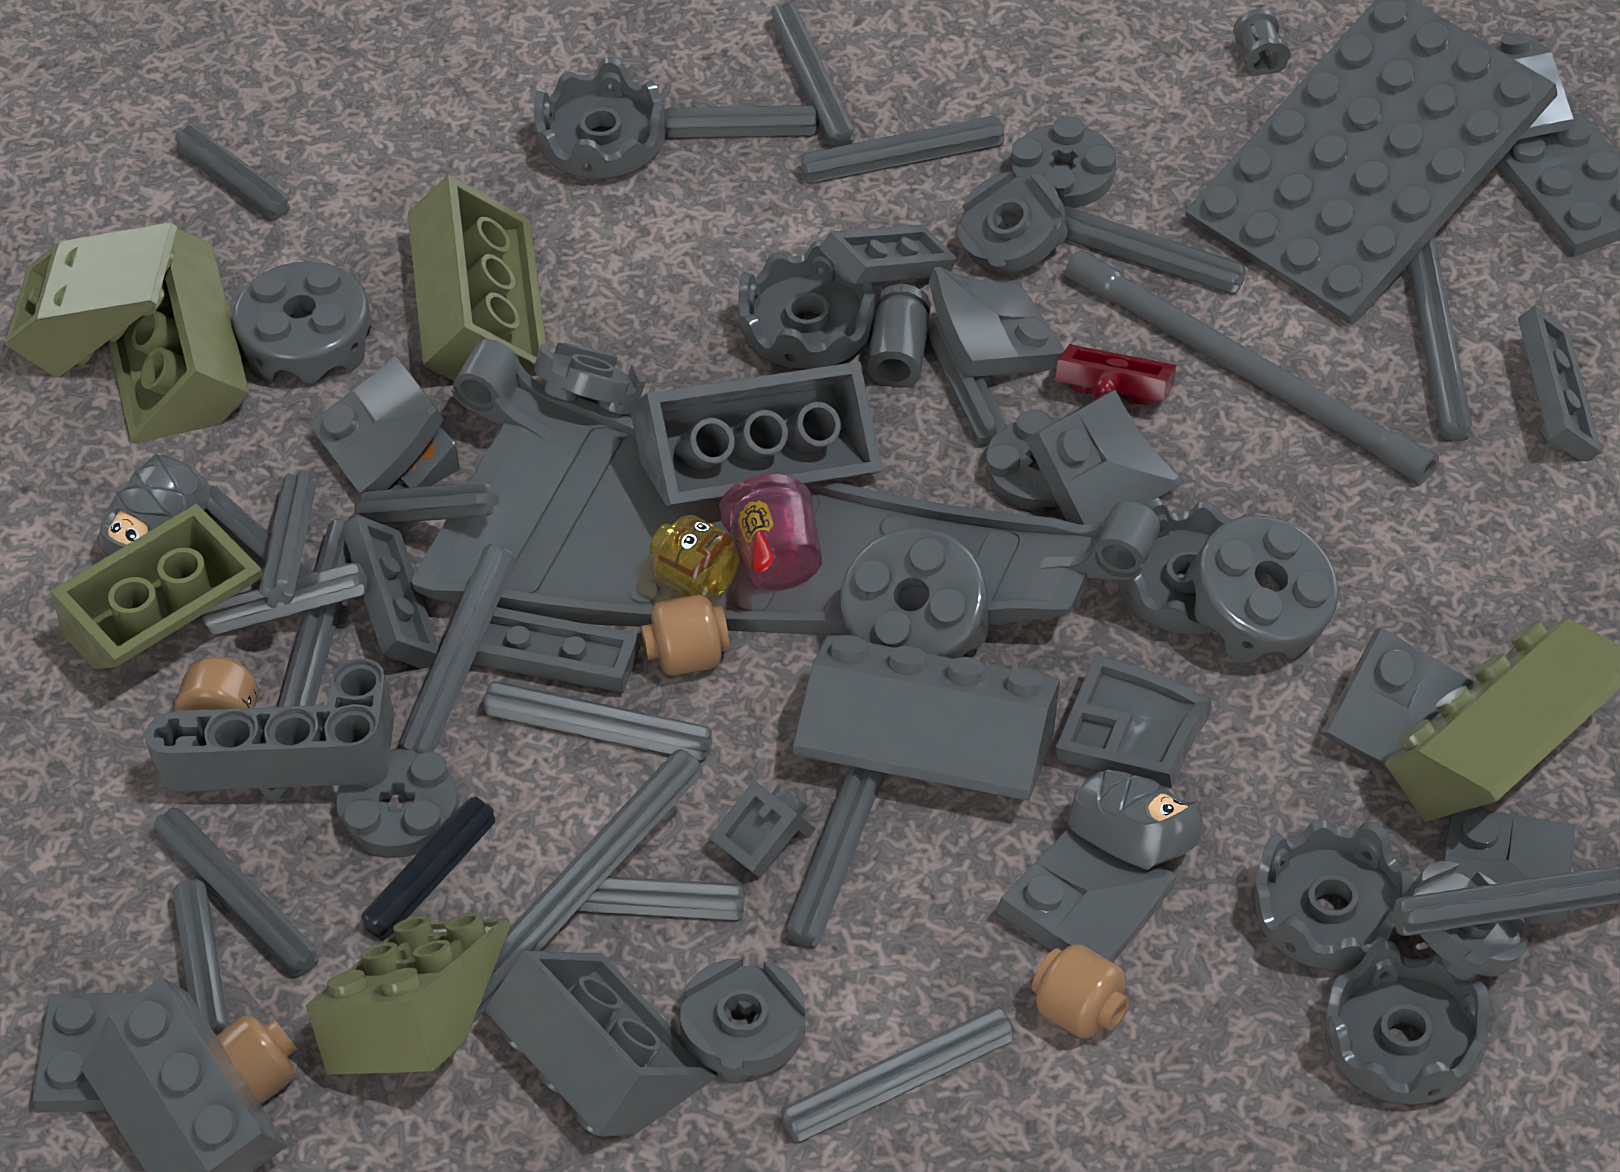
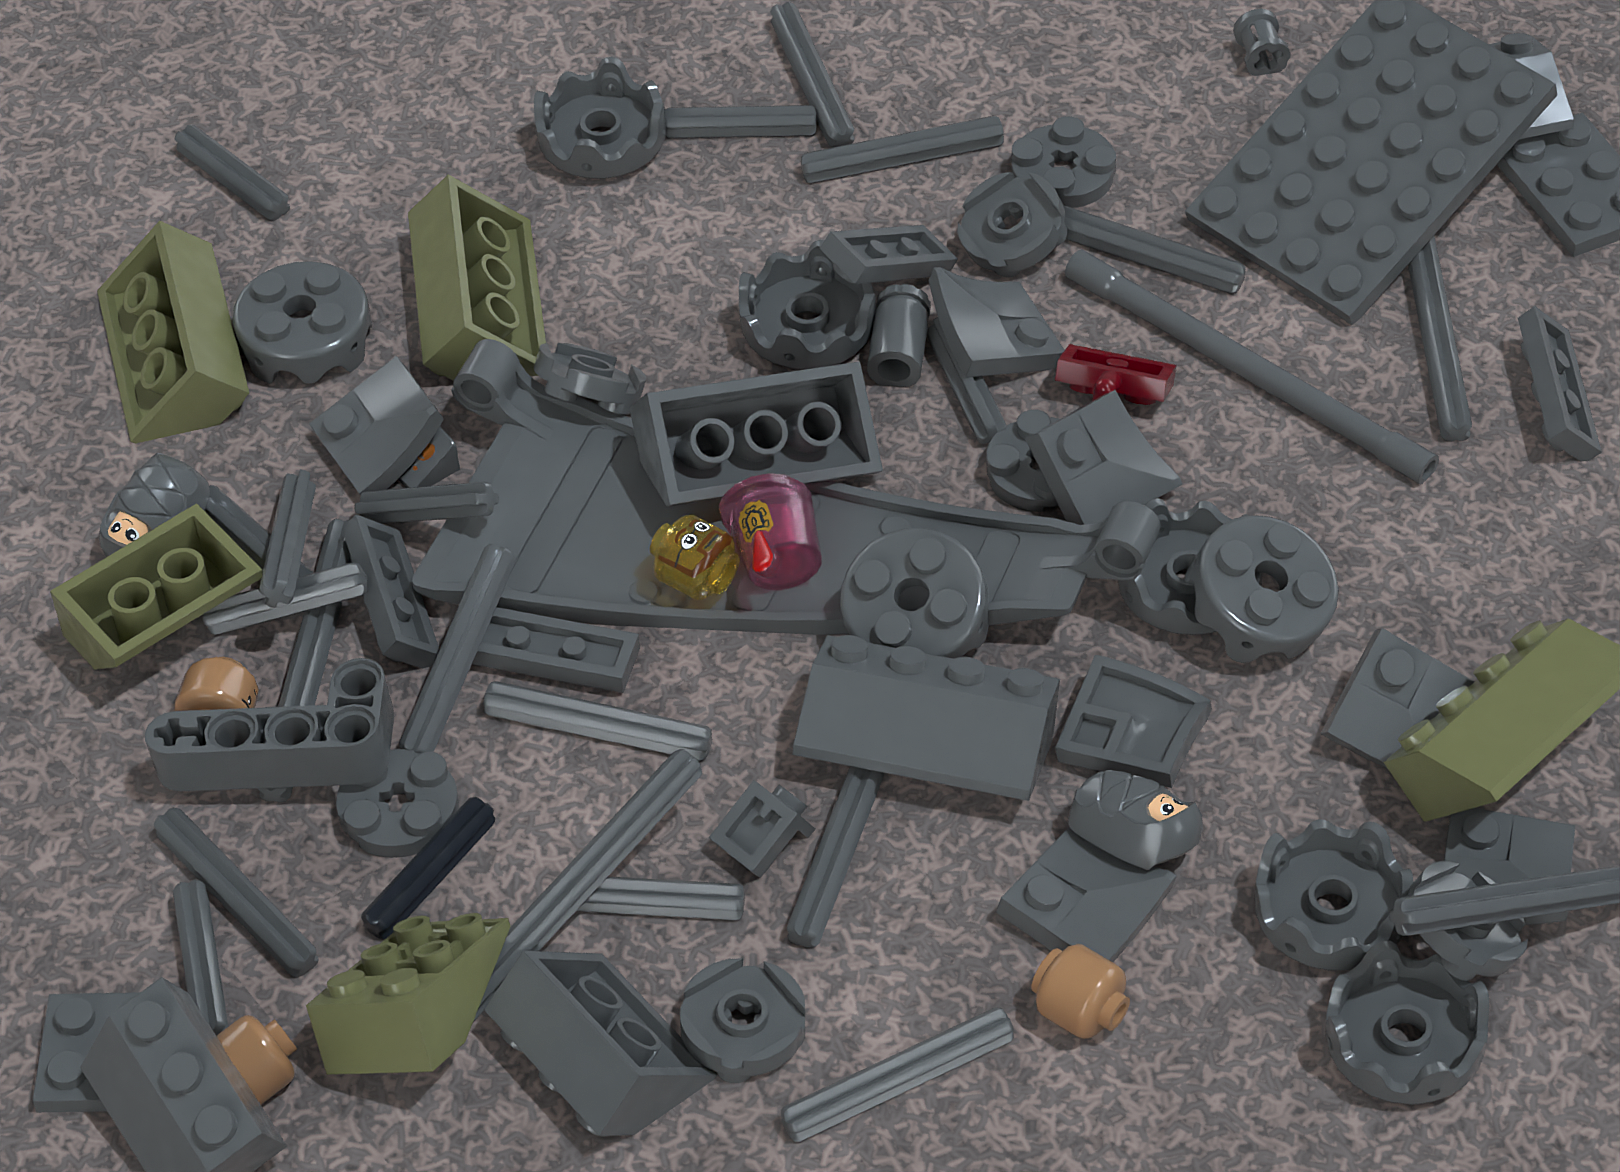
slope [4,222,177,377] -> none
medium nougat head [641,594,730,676] -> none

